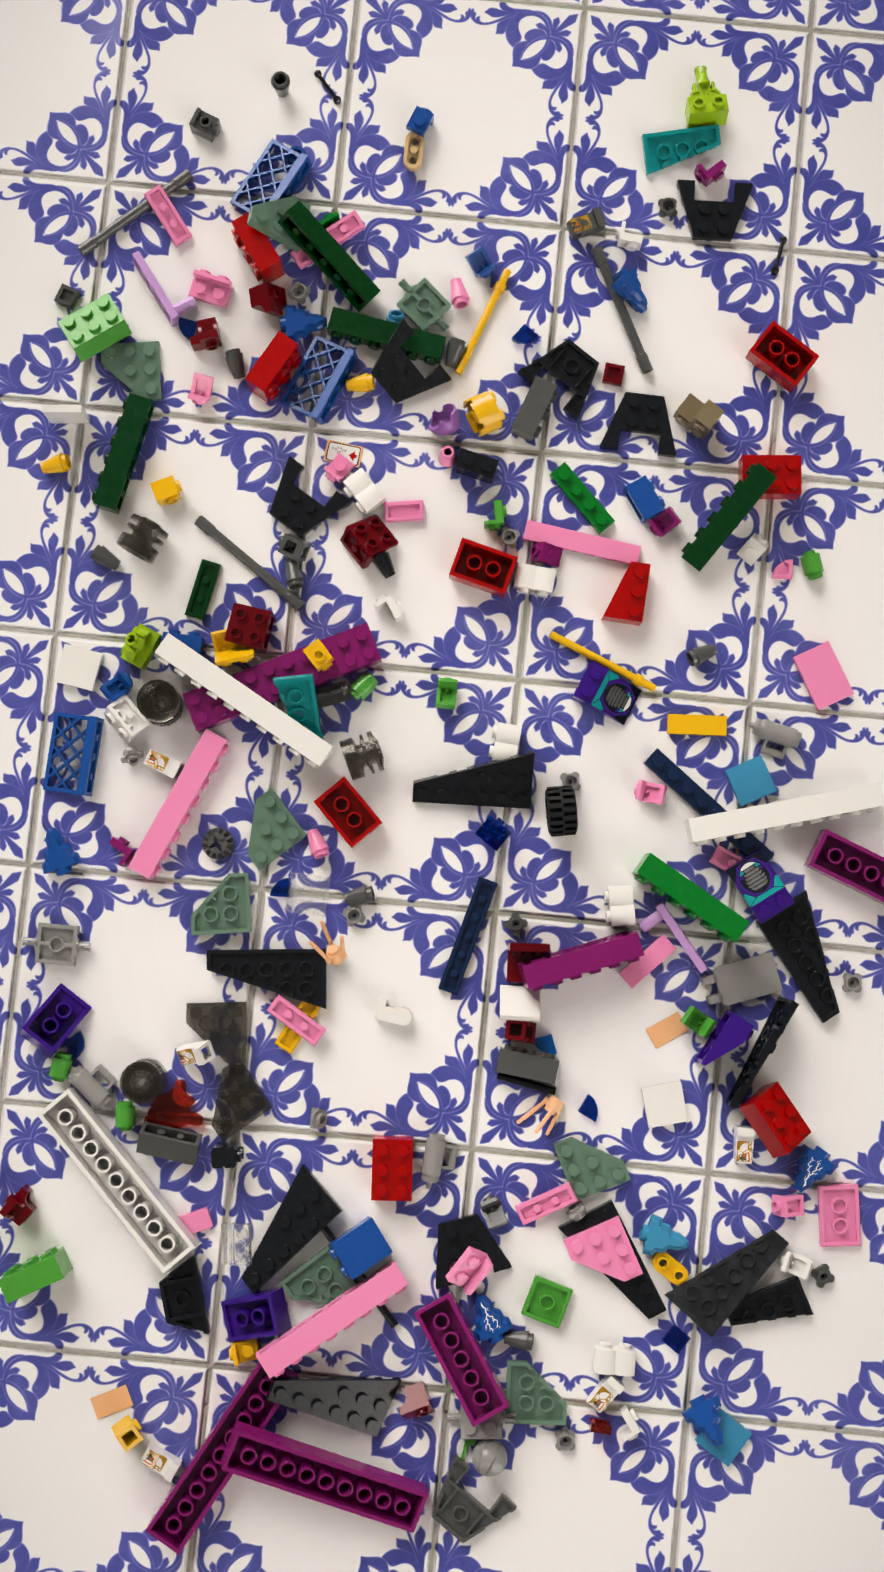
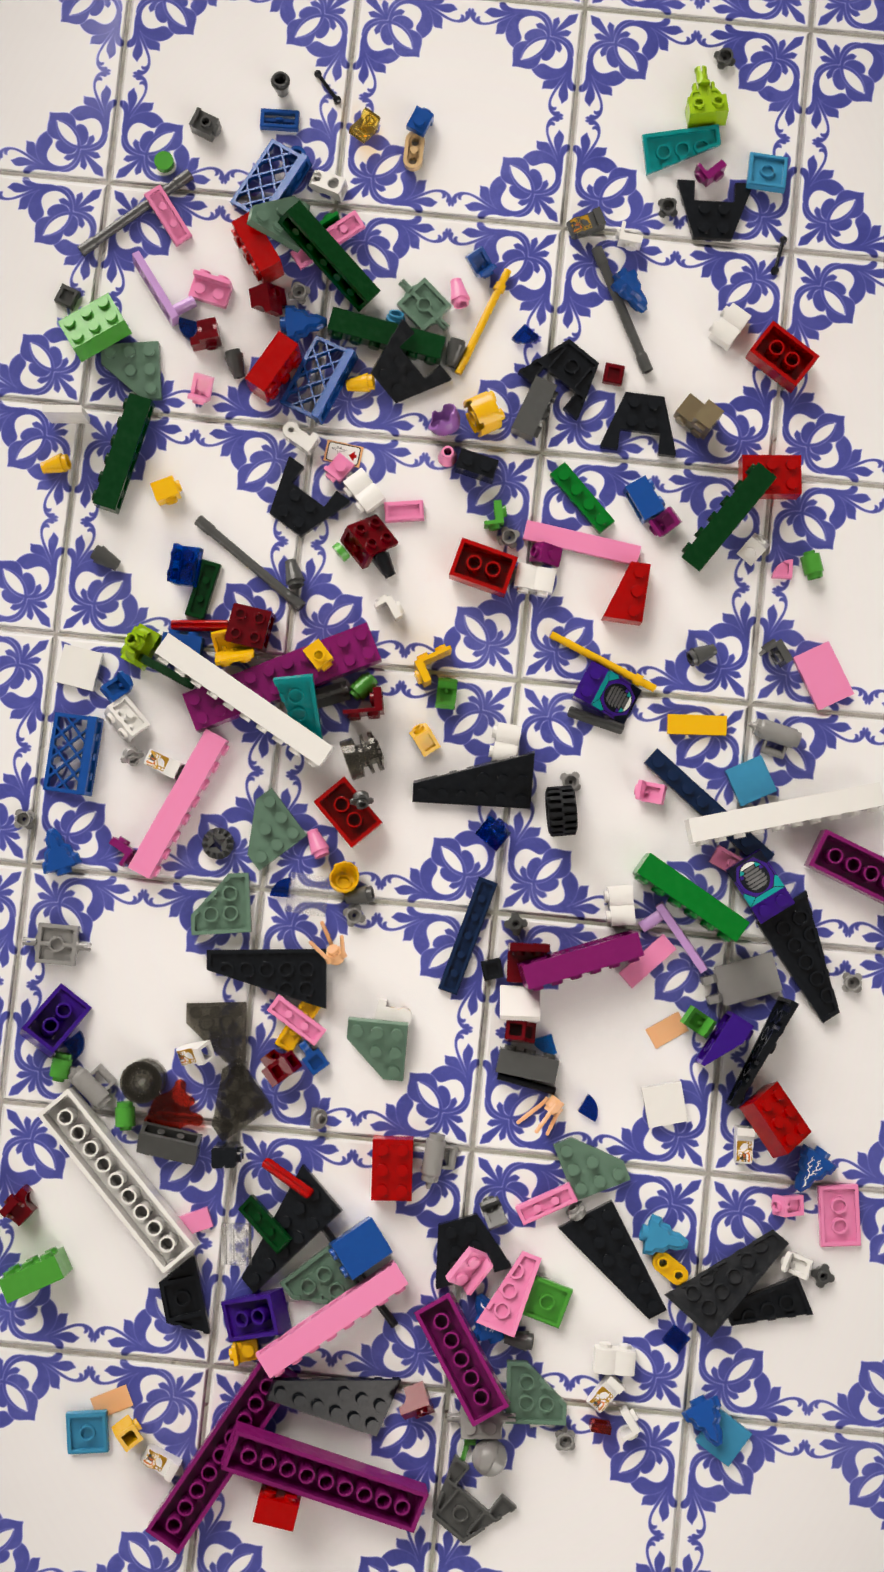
clear smoke wheel [116,514,169,564] -> none
clear smoke wheel [136,680,184,727] -> none
dark grey brick [278,534,312,562] -> none
bright pink plate [563,1216,643,1282] -> none
none -> light grey plate [14,809,35,830]
none -> dark azure tile [66,1409,109,1454]
none -> dark green tile [137,654,195,689]
none -> bright green tile [154,151,174,173]
none -> clear blue bracket [167,543,204,588]
none -> red axle [171,620,229,631]
none -> dark green tile [238,1194,293,1254]
none -> red brick [253,1483,301,1532]
none -> blue tile [260,108,300,132]
none -> dark red brick [260,1049,302,1088]
none -> red axle [262,1158,313,1198]
none -> white leg [283,421,321,456]
none -> blue plate [299,1039,330,1076]
none -> white leg [308,170,349,203]
none -> yellow hair [329,861,359,894]
none -> bright green tile [332,542,350,562]
none -> dark red bracket [343,687,384,721]
none -> sand green plate [347,1017,408,1081]
none -> clear yellow bracket [349,107,381,143]
none -> dark grey plate [350,791,374,809]
none -> yellow bracket [409,723,441,757]
none -> yellow bracket [414,644,452,688]
none -> bright pink wing [476,1251,542,1338]
none -> black tile [480,957,504,981]
none -> dark grey axle [567,706,624,734]
none -> white brick [708,303,752,351]
none -> dark grey plate [714,48,736,70]
none -> dark azure tile [746,152,788,194]
none -> dark grey bracket [759,639,794,668]

